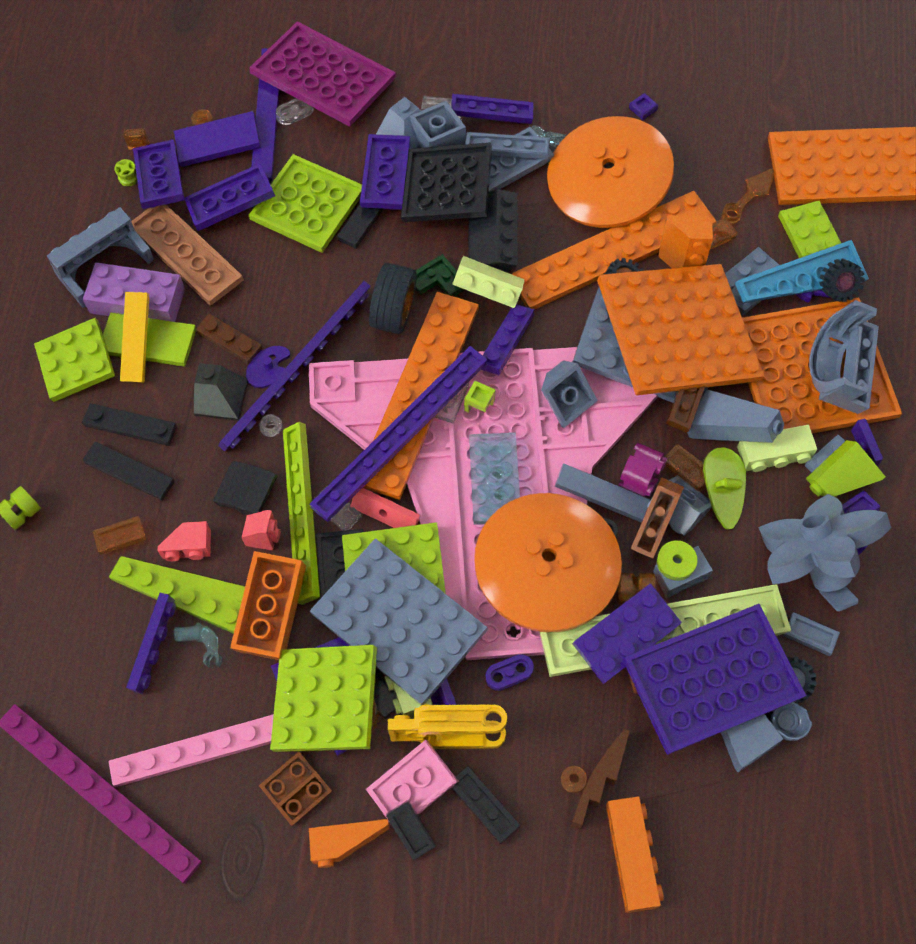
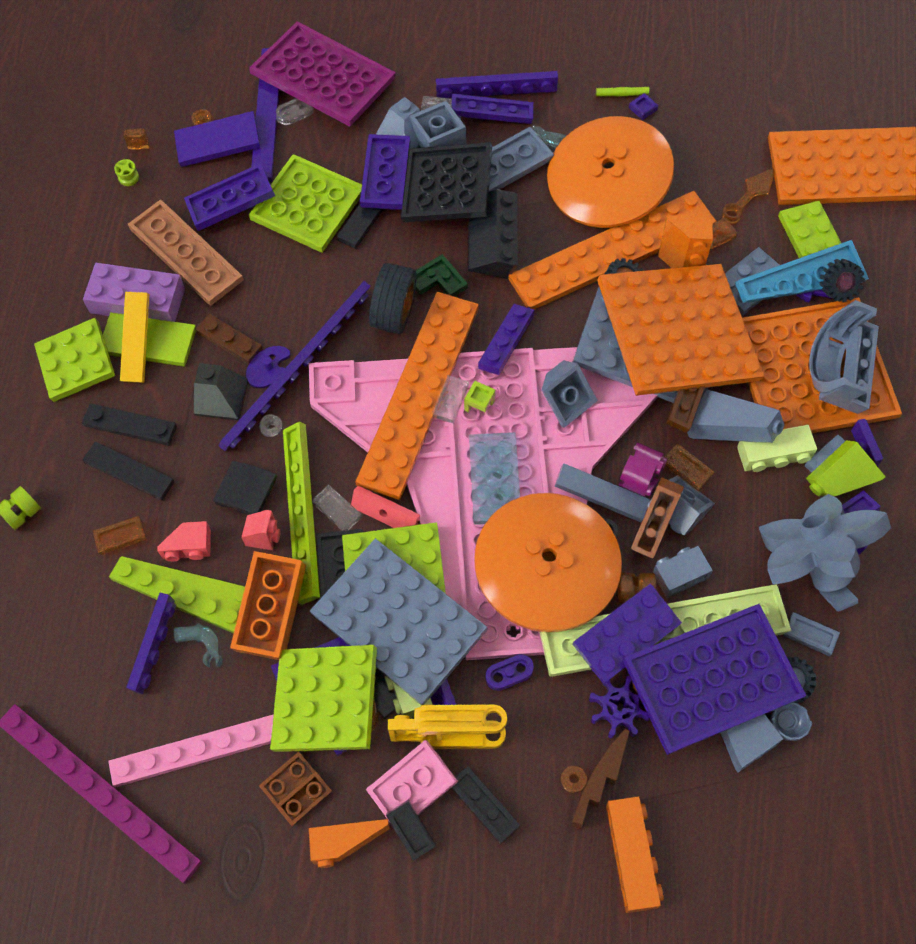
sand blue piece [47,207,154,308] -> none
dark purple plate [133,139,185,209] -> none
dark purple plate [310,346,487,522] -> none
yellowish green brick [453,256,525,308] -> none
sand blue tile [465,132,550,159] -> none
lime piece [657,541,697,581] -> none
lime shield [703,447,746,530] -> none
none -> dark purple plate [436,71,558,99]
none -> dark purple gear [589,676,650,739]
none -> lime piece [596,87,649,97]

